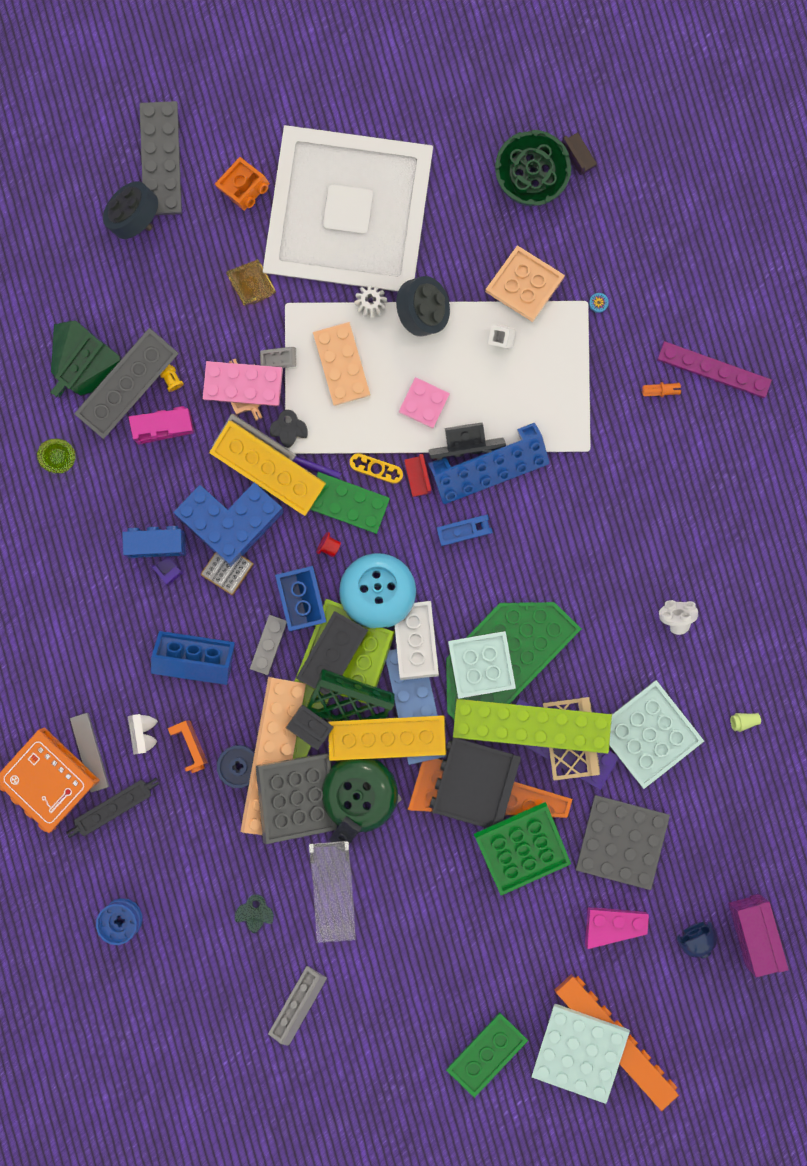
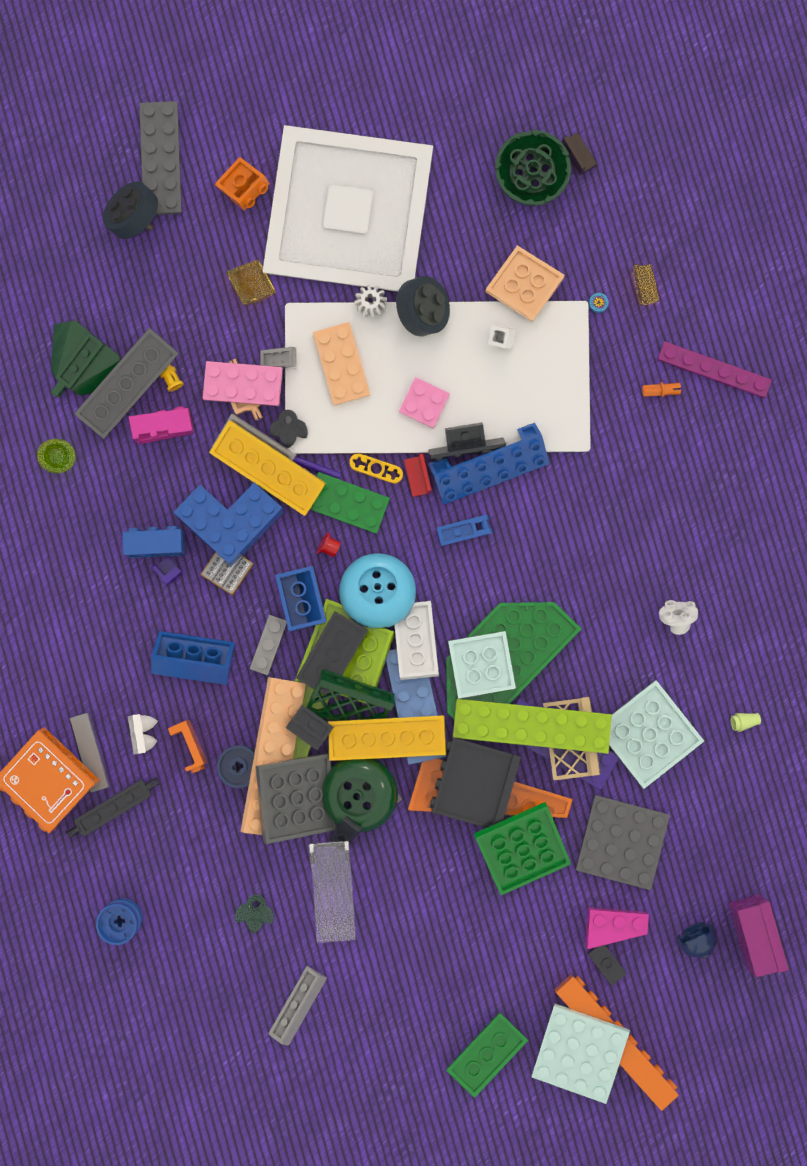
none -> black plate [587,945,627,986]
none -> clear yellow panel [632,264,659,306]

